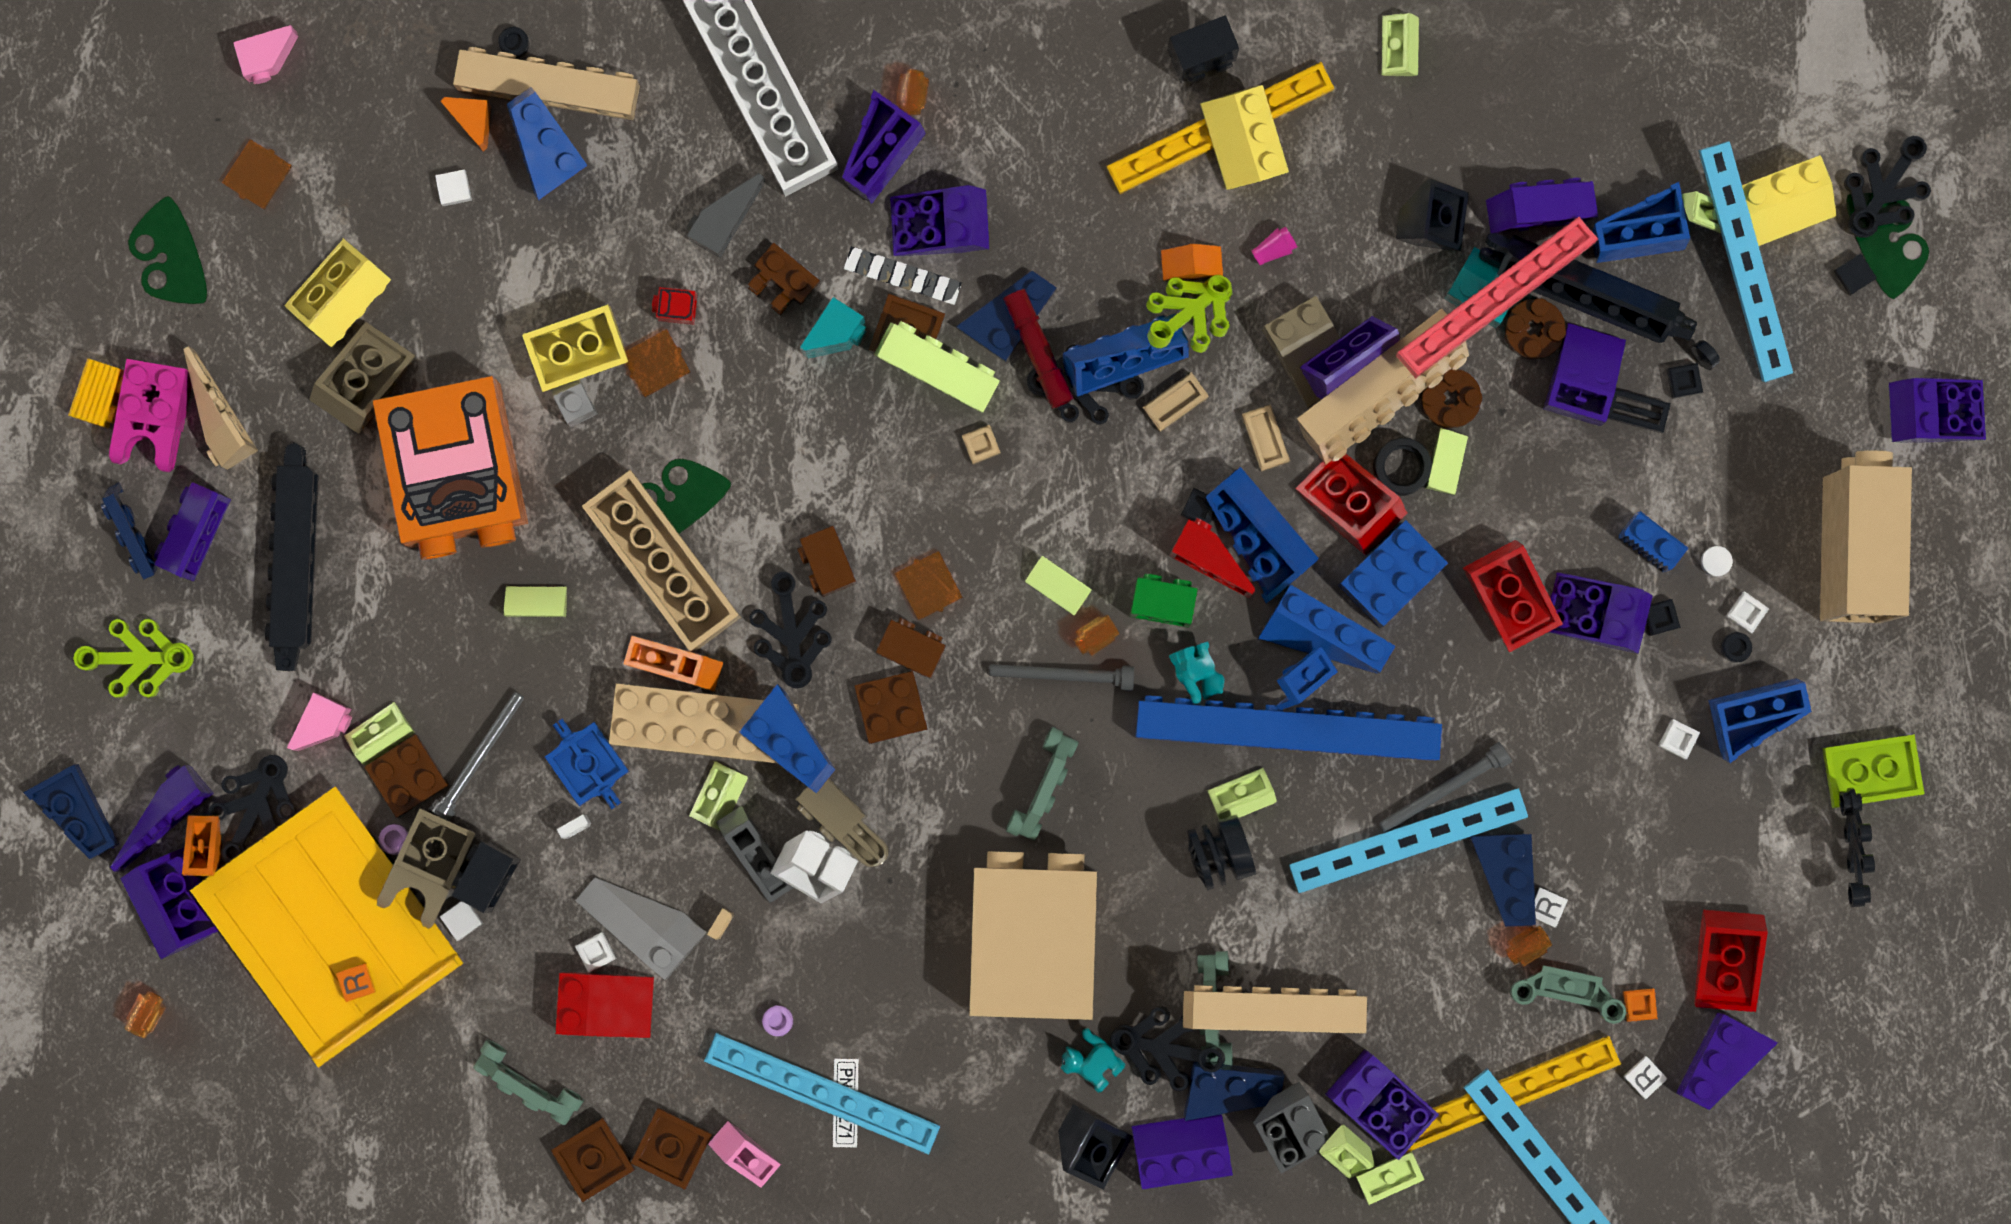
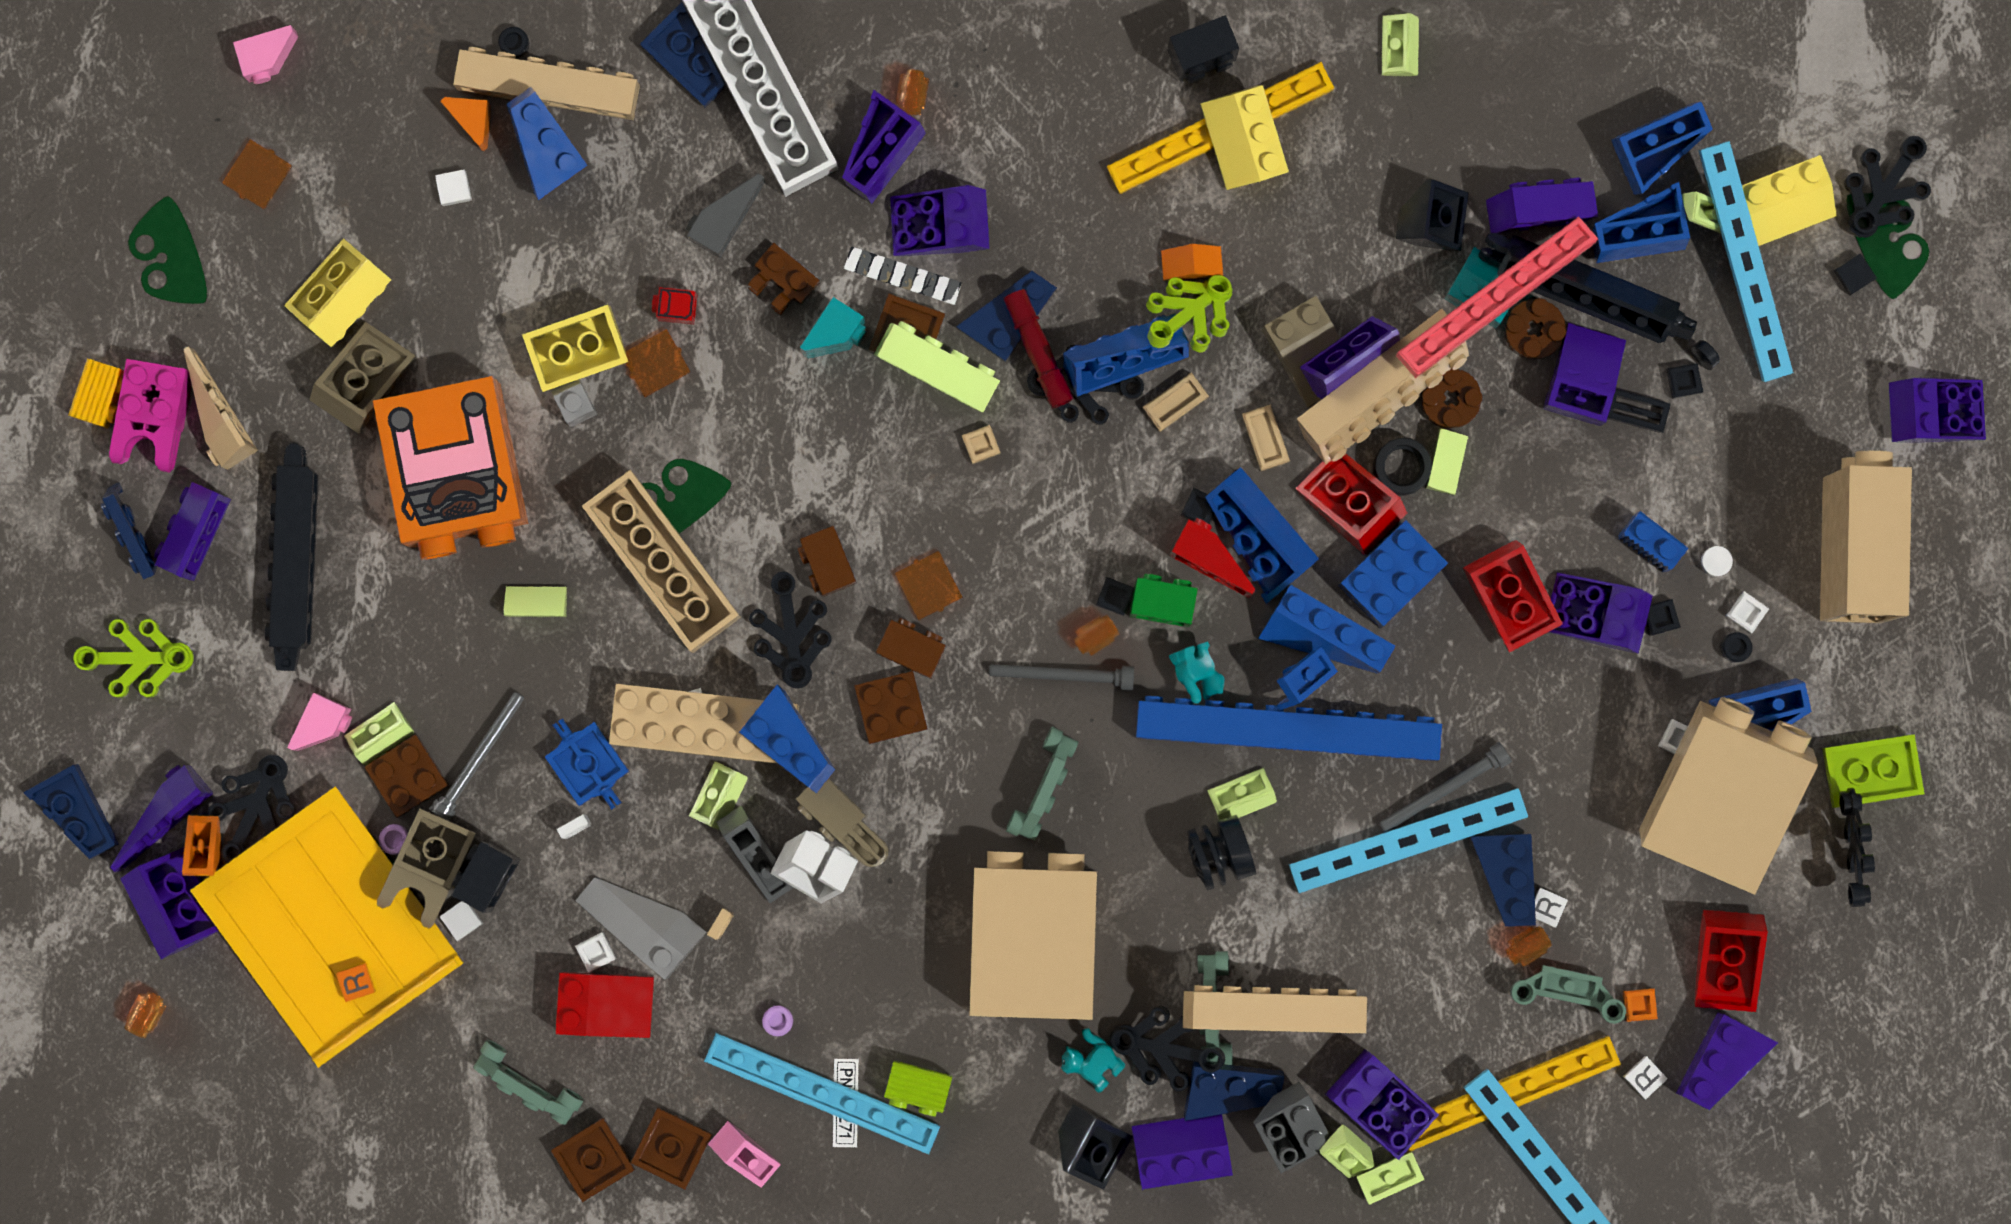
orange slope [623,636,723,691] -> none
yellowish green slope [1025,556,1092,616] -> none
dark pink cone [1251,226,1298,266] -> none
none -> dark blue wing [640,2,726,108]
none -> lime brick [884,1060,953,1117]
none -> black tile [1096,577,1134,616]
none -> blue wedge [1611,101,1713,195]
none -> tan brick [1639,697,1818,895]

